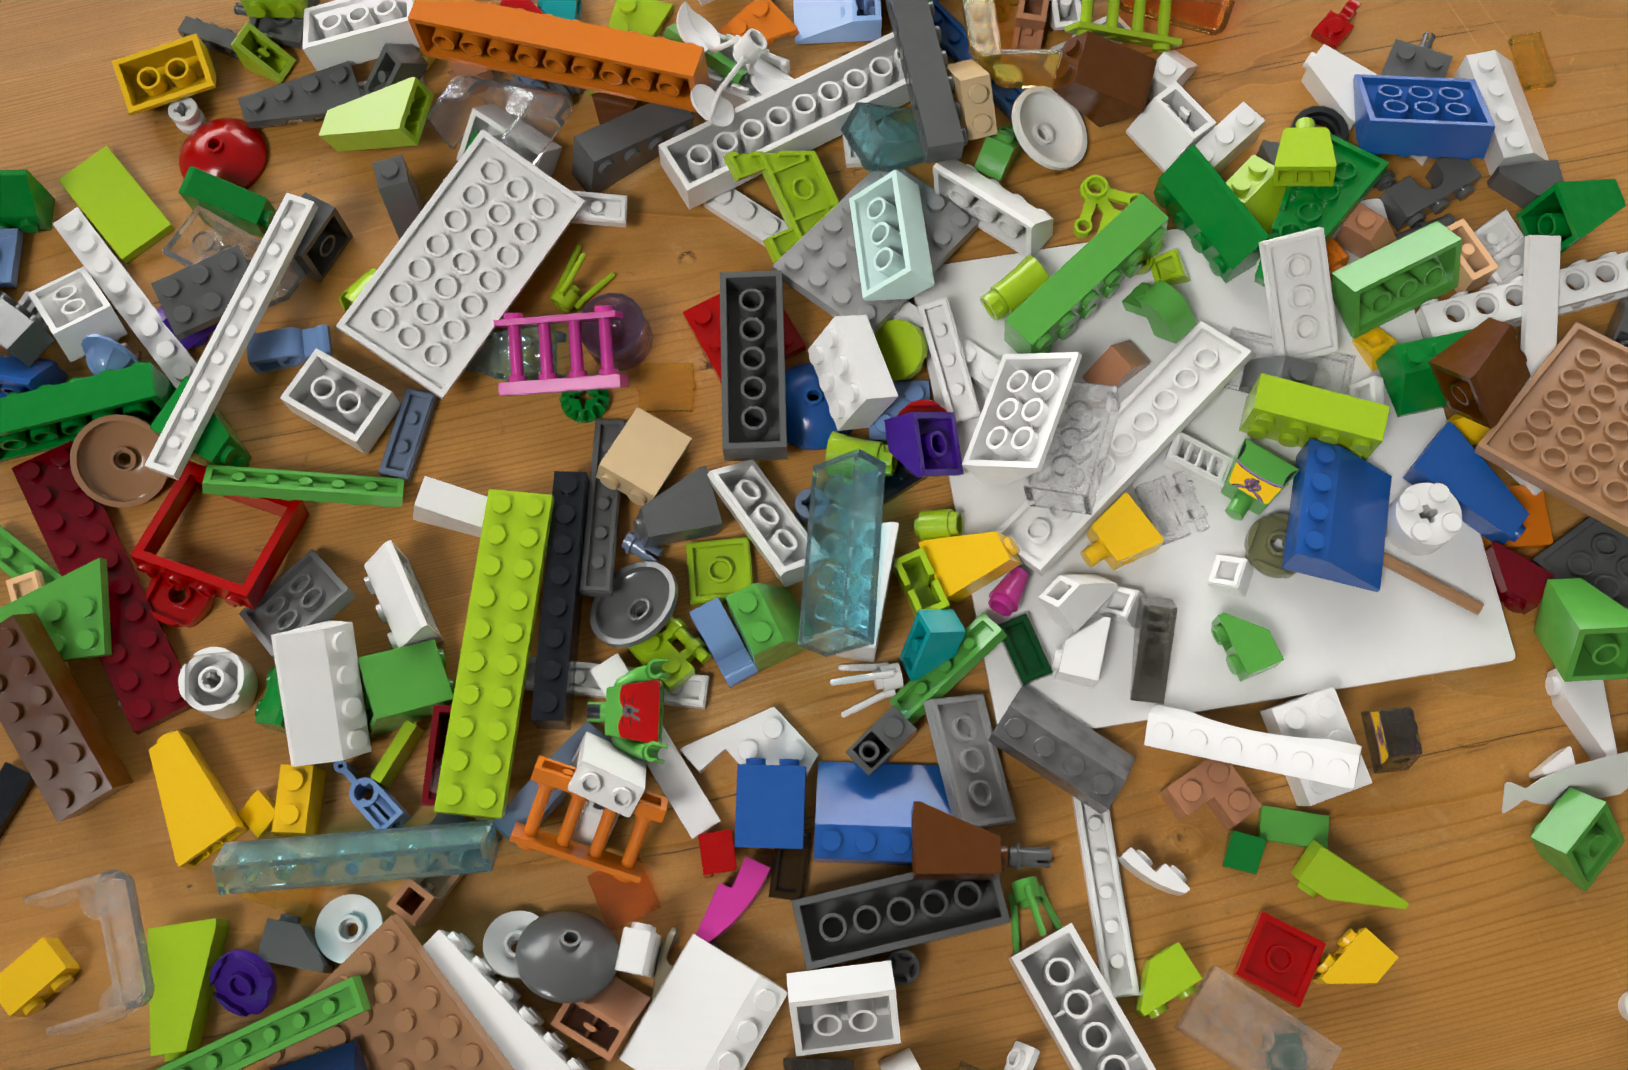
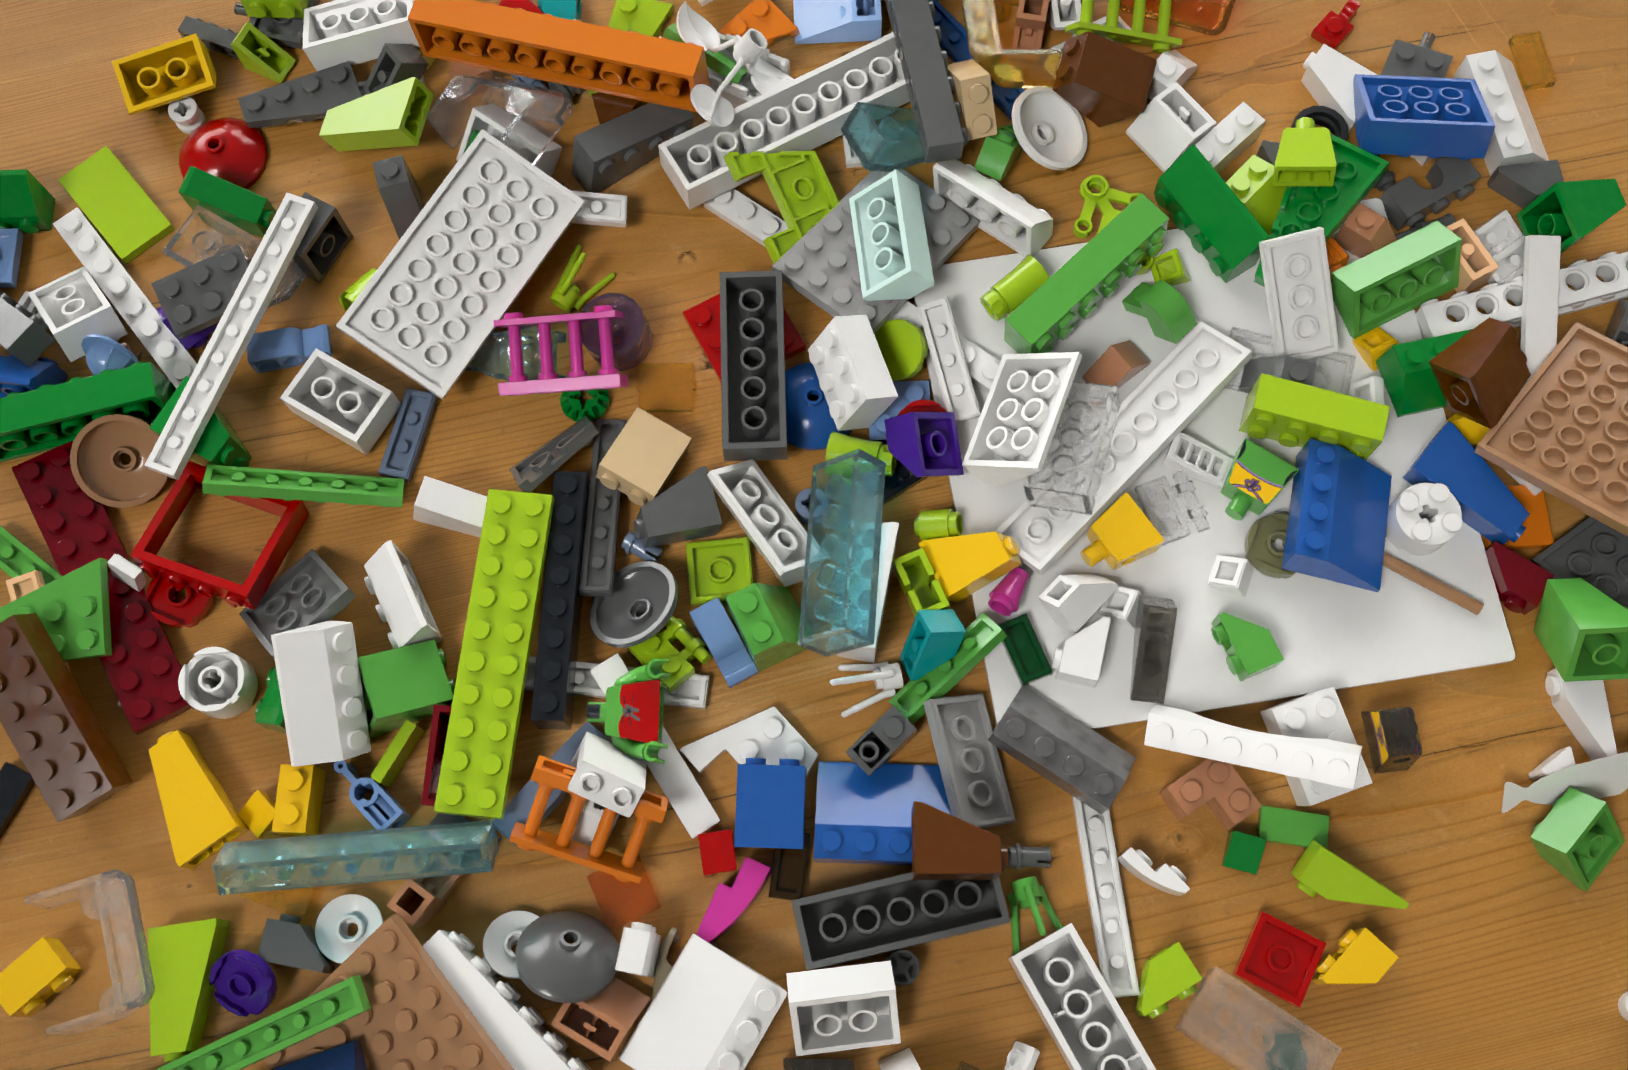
none -> white tile [107,554,147,592]
none -> dark grey wing [509,416,599,493]

